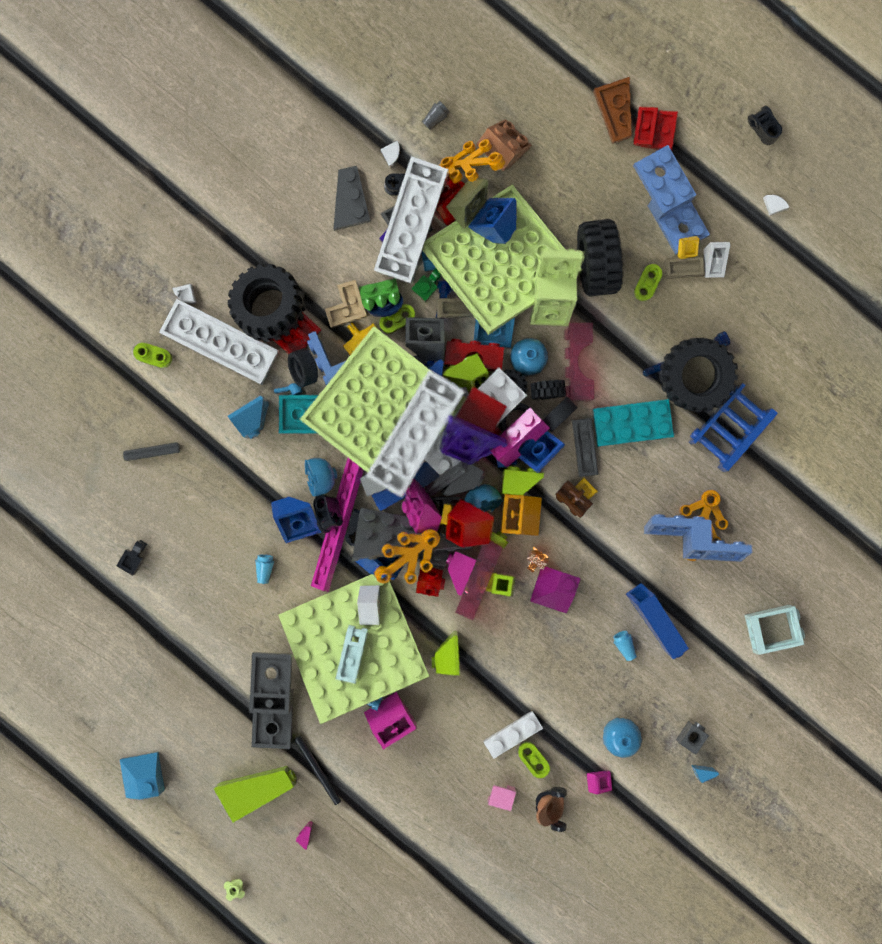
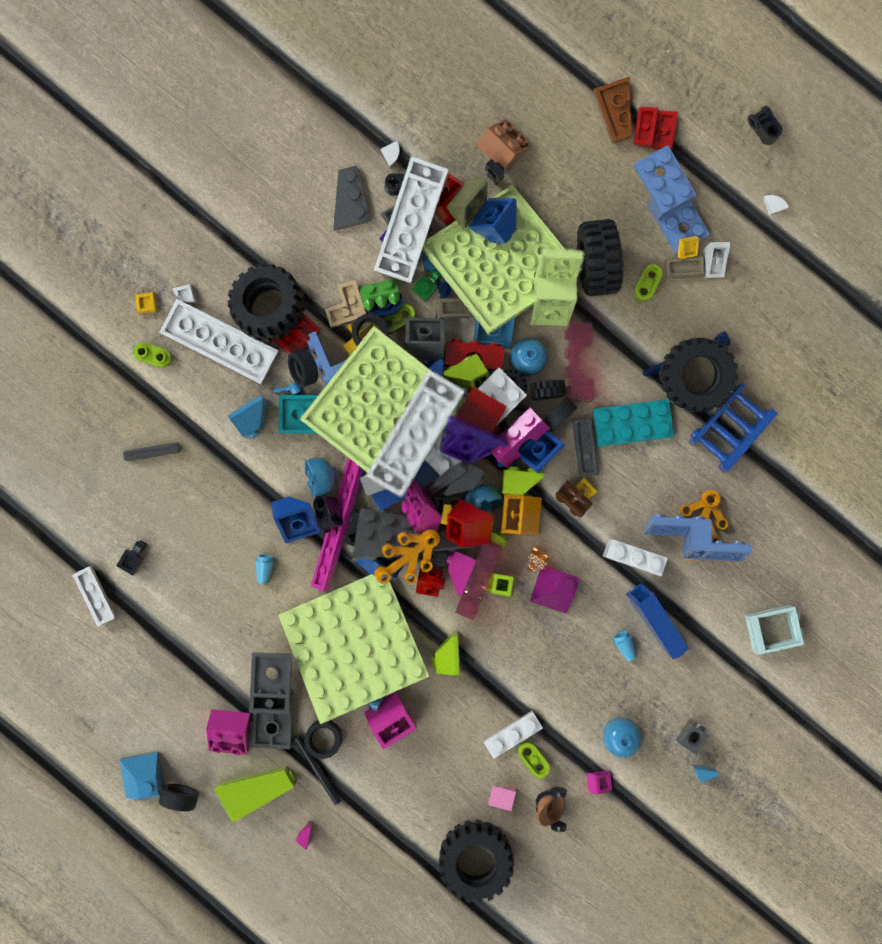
yellowish green plate [224,879,245,901] -> none
light aqua plate [336,625,368,684] -> none
white slope [357,585,380,625] -> none
dark grey cone [422,101,450,130] -> none
light orange plant [439,139,506,183] -> none
none -> white plate [72,566,117,627]
none -> yellow tile [135,292,158,314]
none -> black tyre [159,784,199,812]
none -> dark pink slope [206,709,251,755]
none -> black tyre [304,721,342,759]
none -> black tyre [352,313,388,346]
none -> black tyre [439,820,514,903]
none -> black plate [485,159,505,185]
none -> white arch [603,539,667,576]

